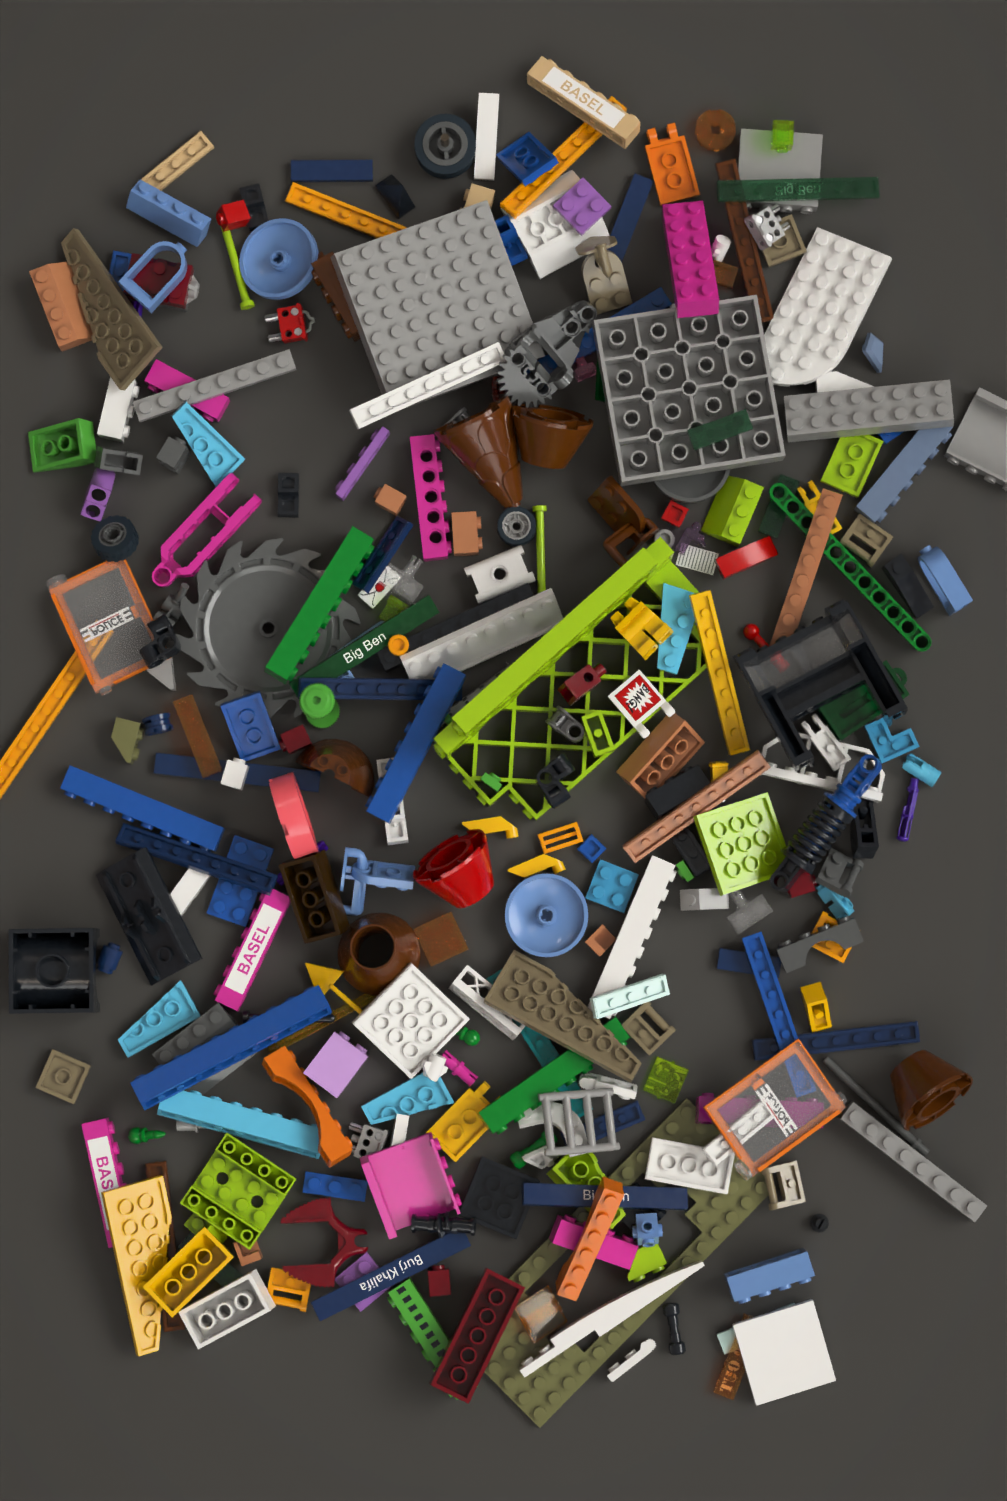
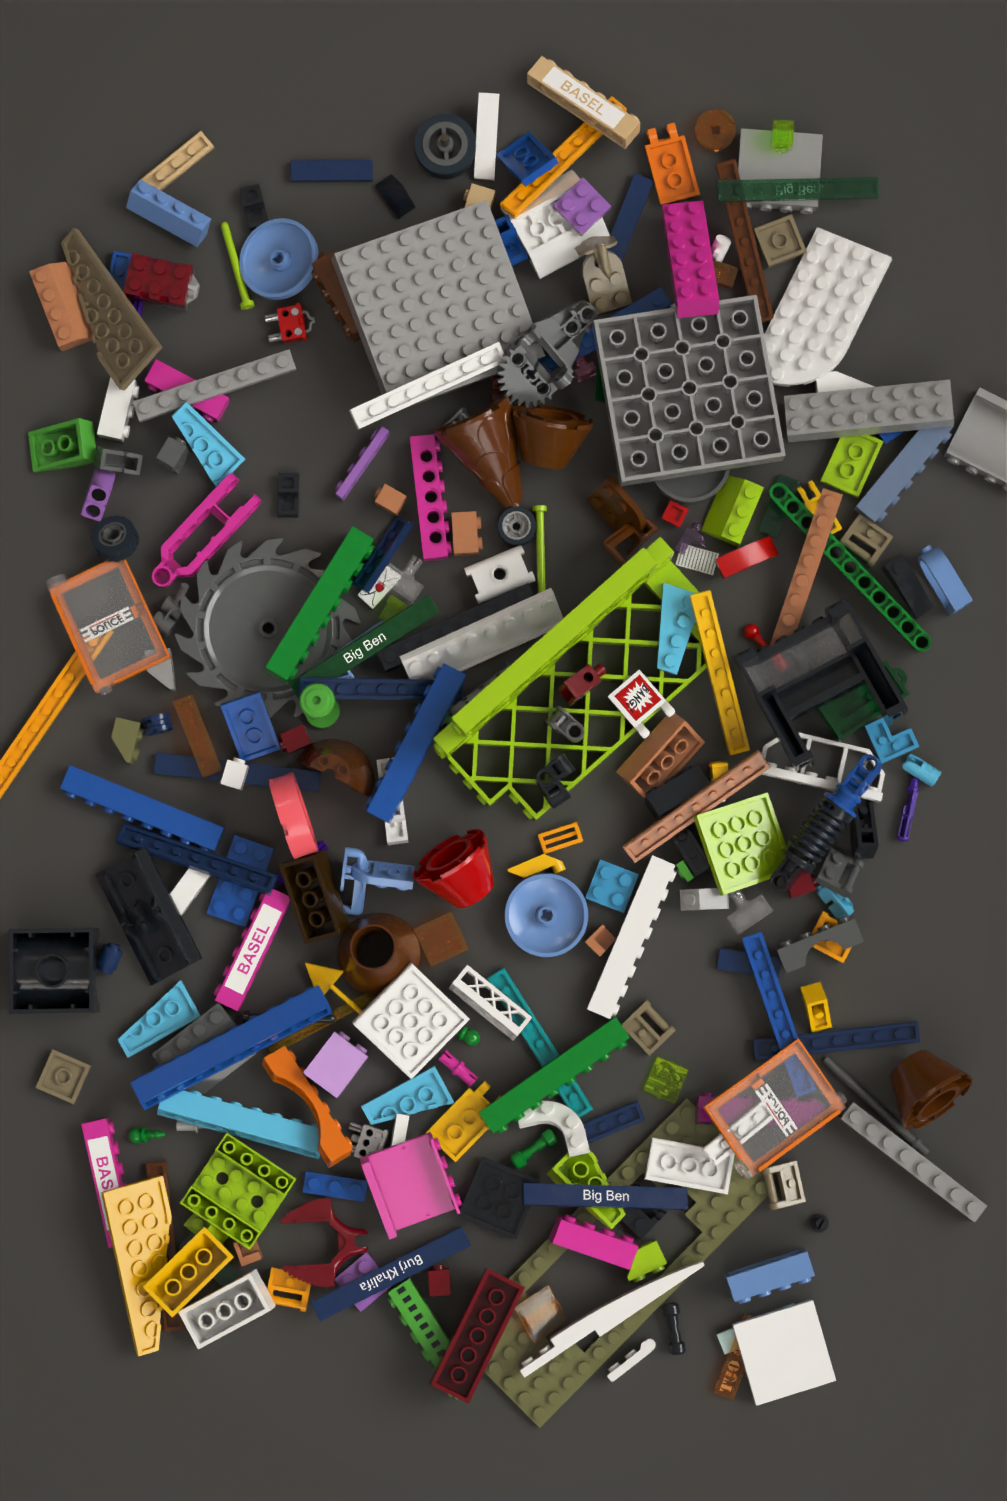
medium blue window [118,241,187,313] -> none
black piece [139,614,181,669] -> none
red brick [216,200,251,232] -> none
light orange tile [285,182,407,239] -> none
light orange tile [388,634,409,656] -> none
black piece [411,1211,476,1238] -> none
white piece [421,1052,448,1082] -> none
yellow piece [462,816,519,839] -> none
bright green plate [480,772,502,792] -> none
dark tan wing [483,950,642,1083] -> none
white piece [522,1145,559,1169] -> none
light grey bar [538,1088,620,1156] -> none
orange arch [555,1177,624,1301] -> none
blue tile [577,834,606,863] -> none
white hinge [579,1072,638,1100] -> none
lime brick [580,710,615,758] -> none
light aqua tile [590,974,670,1019] -> none
yellow hips [610,597,673,660] -> none
medium blue brick [632,1213,663,1247] -> none
light grey tile [654,529,675,548] -> none
clear green tile [687,409,753,451] -> none
light grey piece [744,204,790,250] -> none
white hinge [801,714,851,771] -> none
sand blue piece [862,333,883,373] -> none

